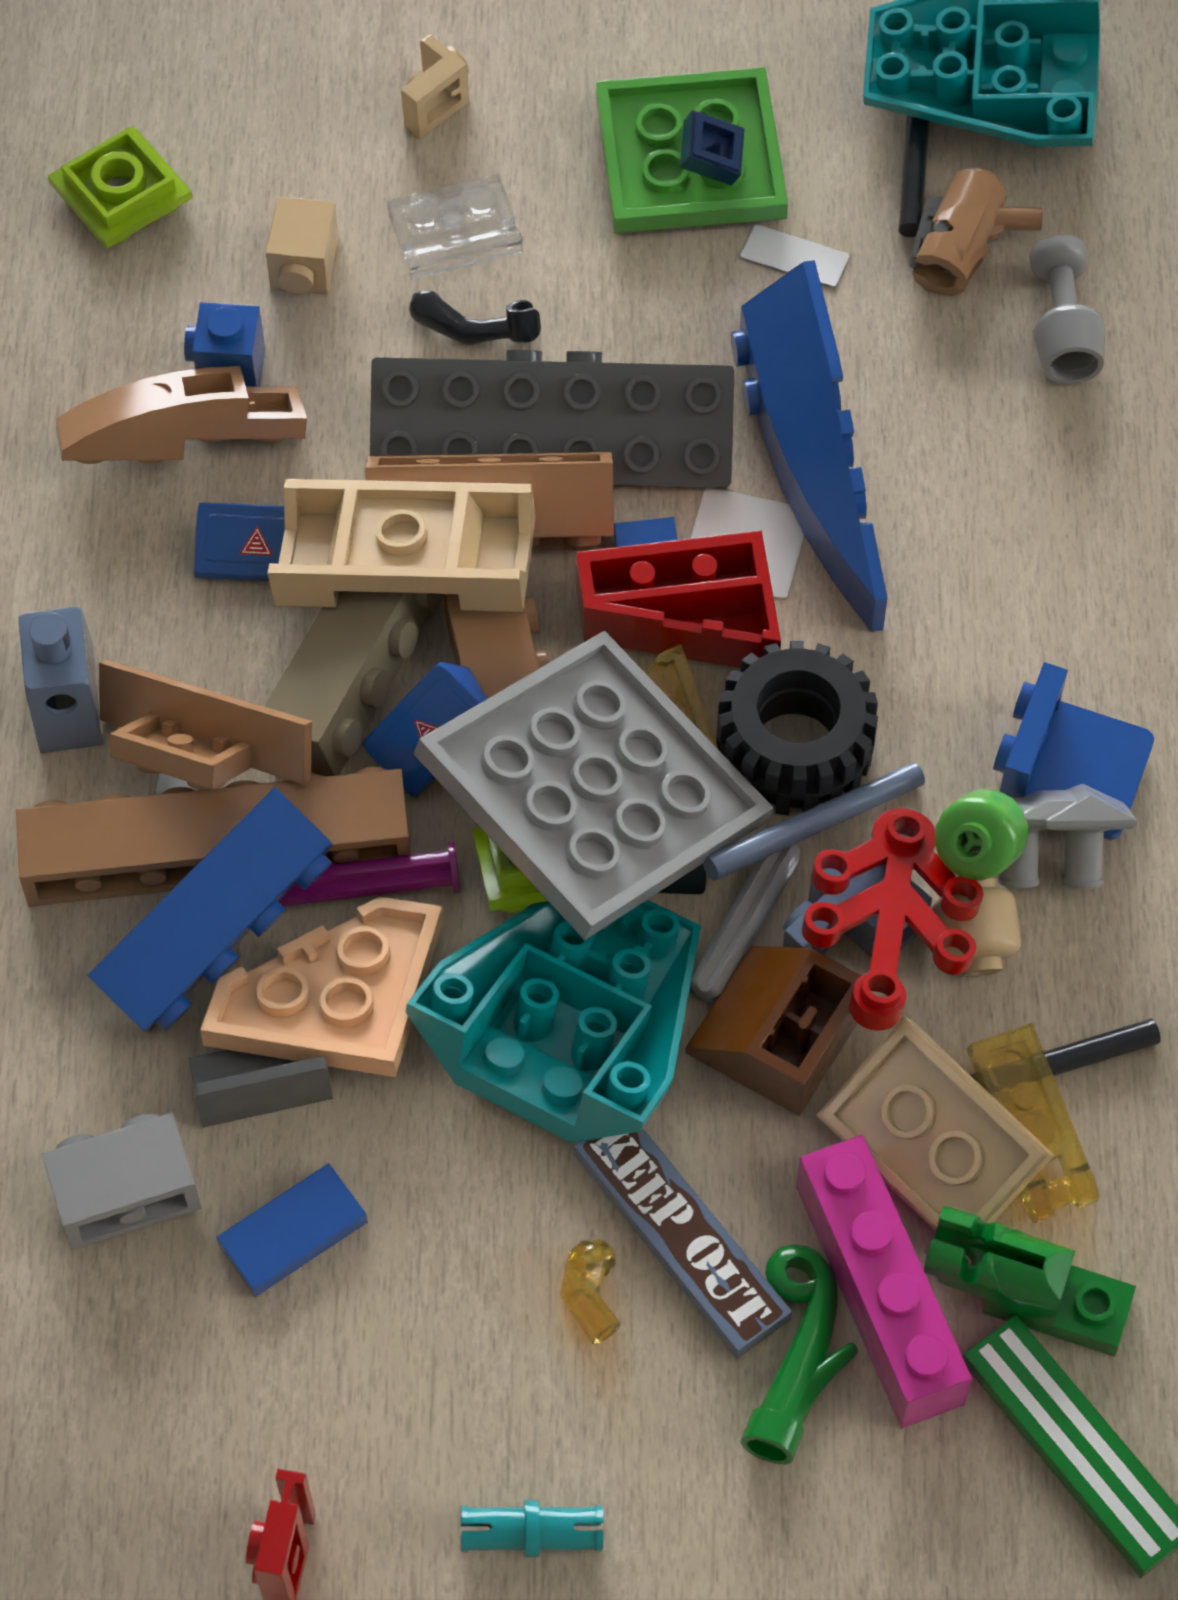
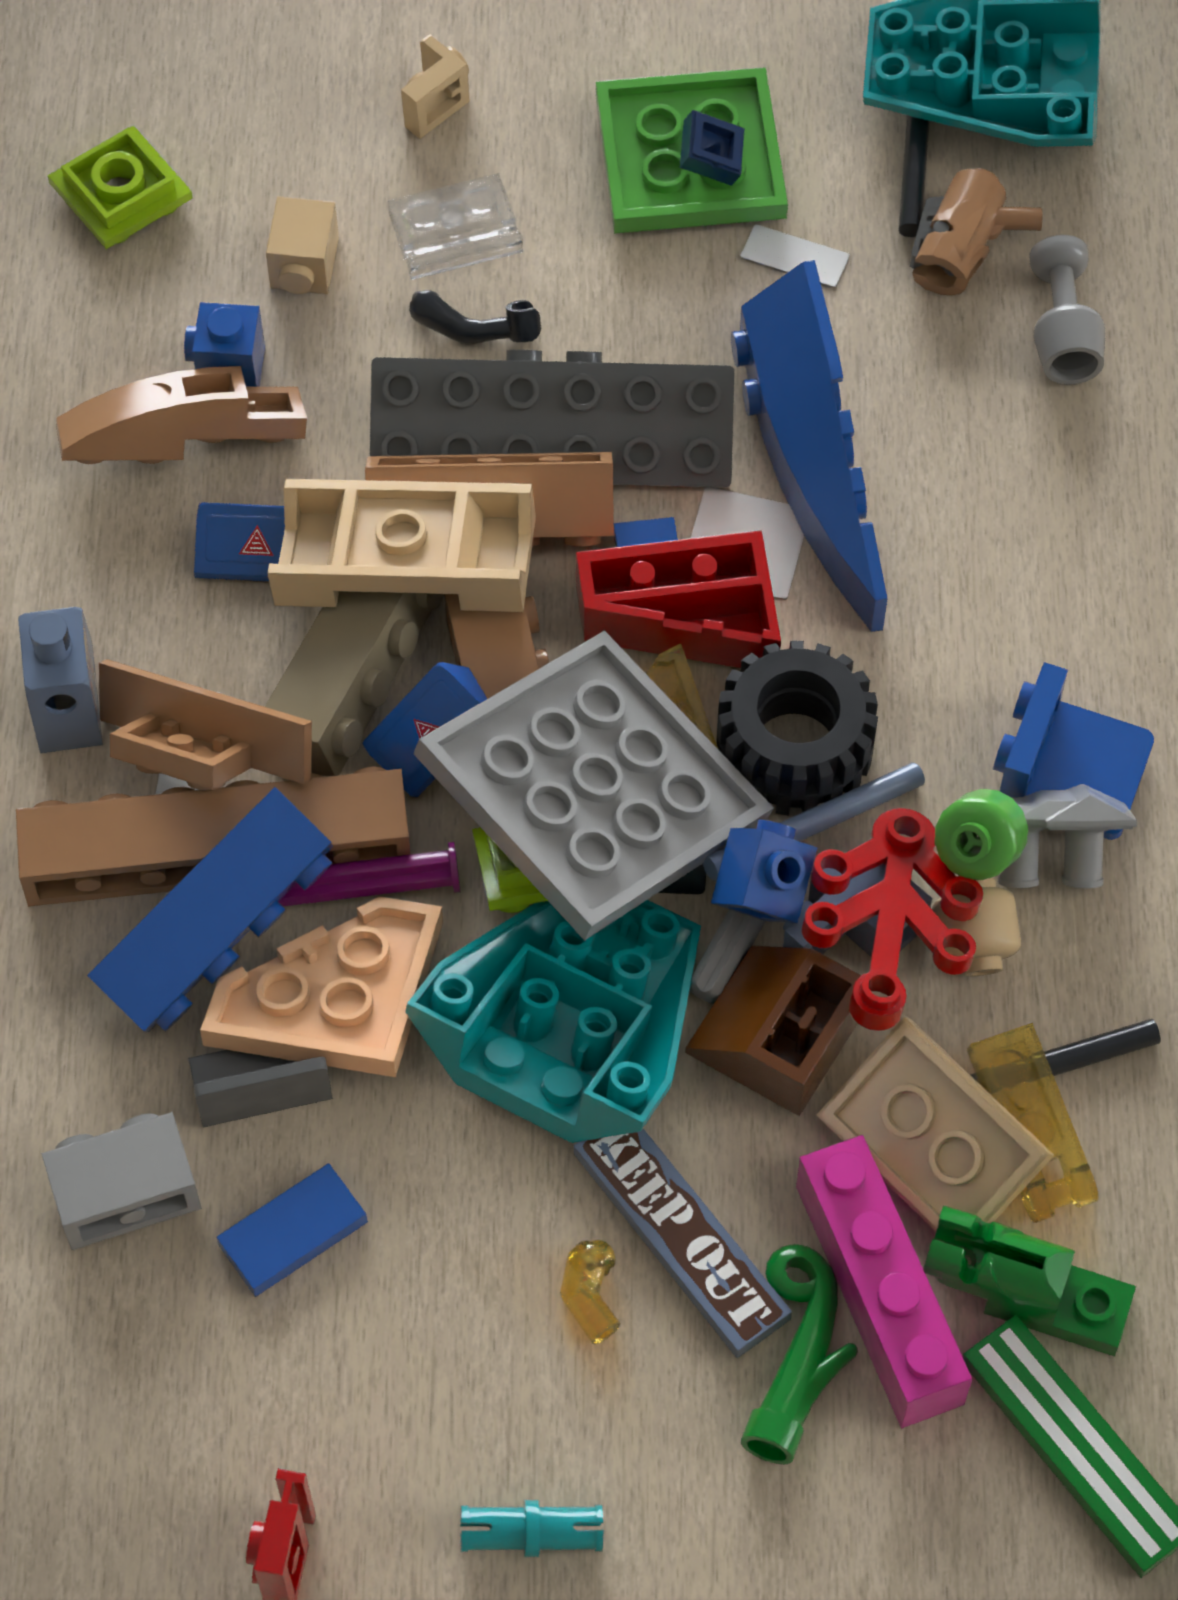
none -> blue brick [711,819,817,924]

